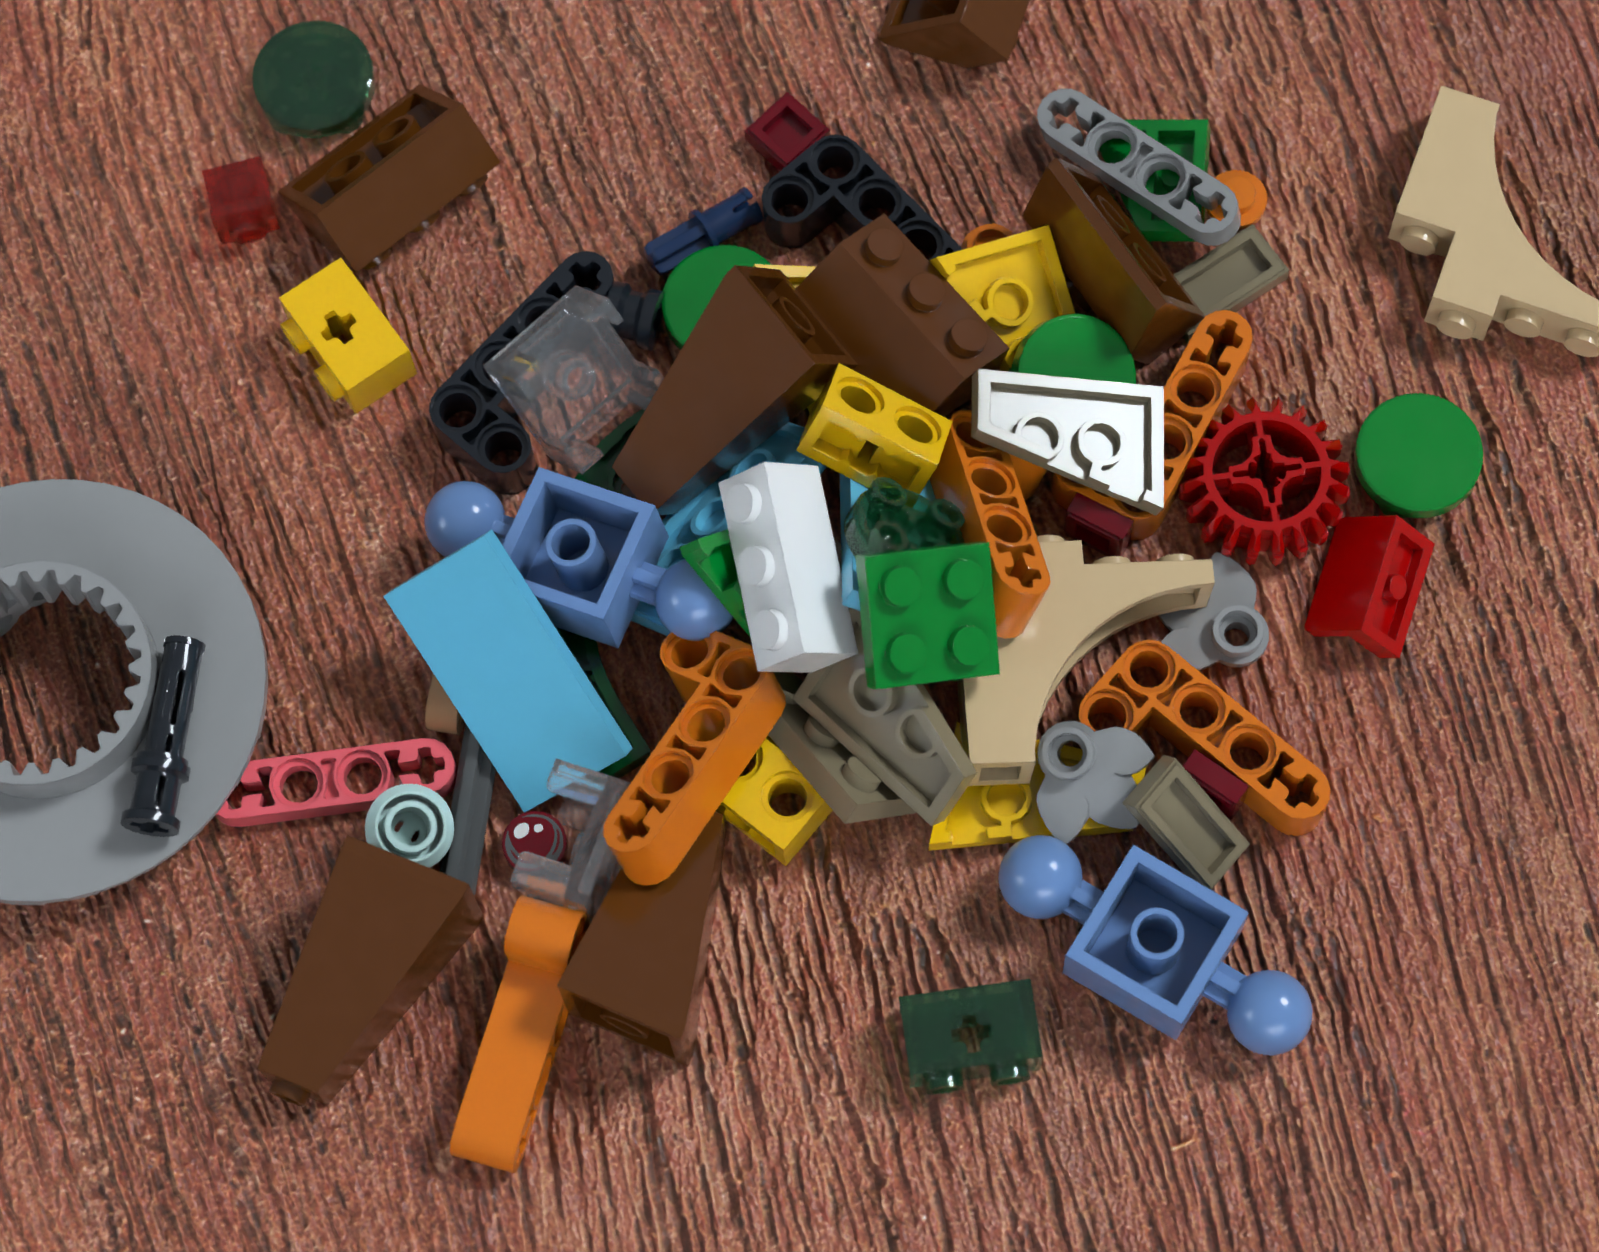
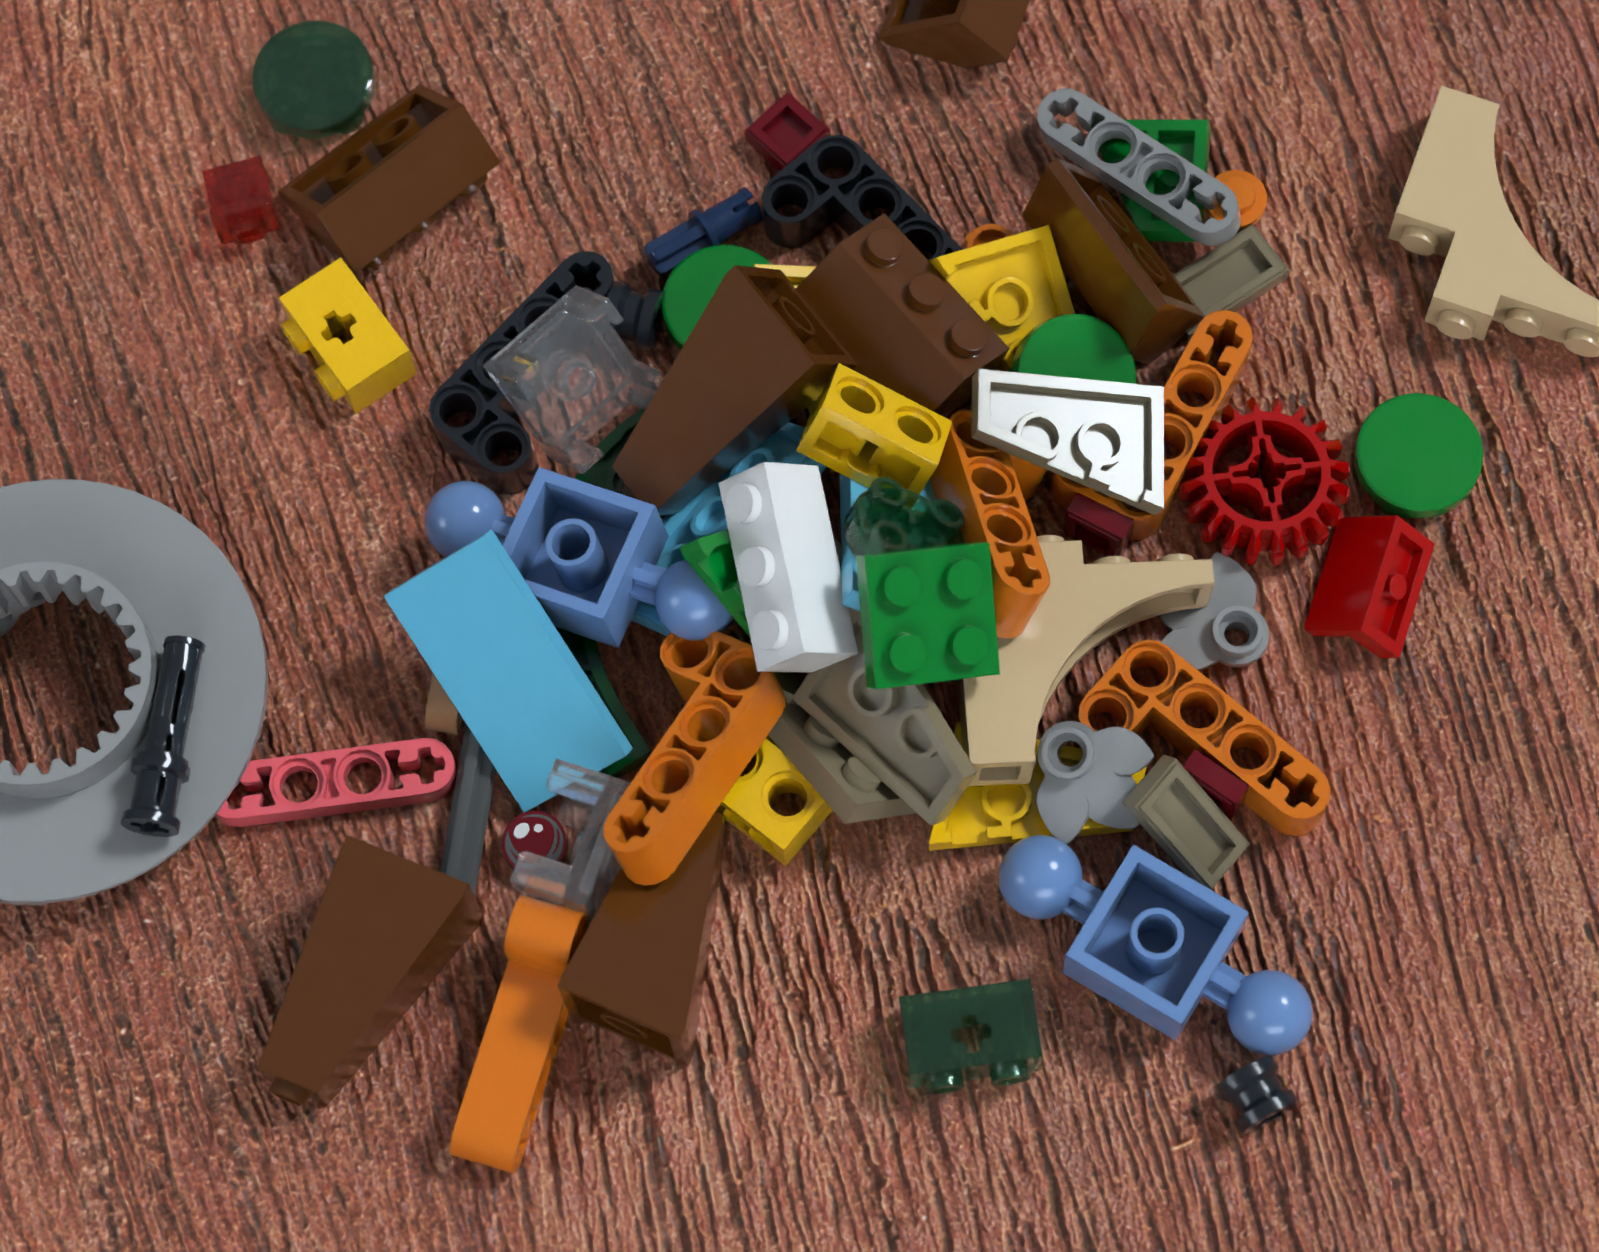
light aqua cone [365,784,454,868] -> none
none -> black wheel [1214,1055,1299,1135]

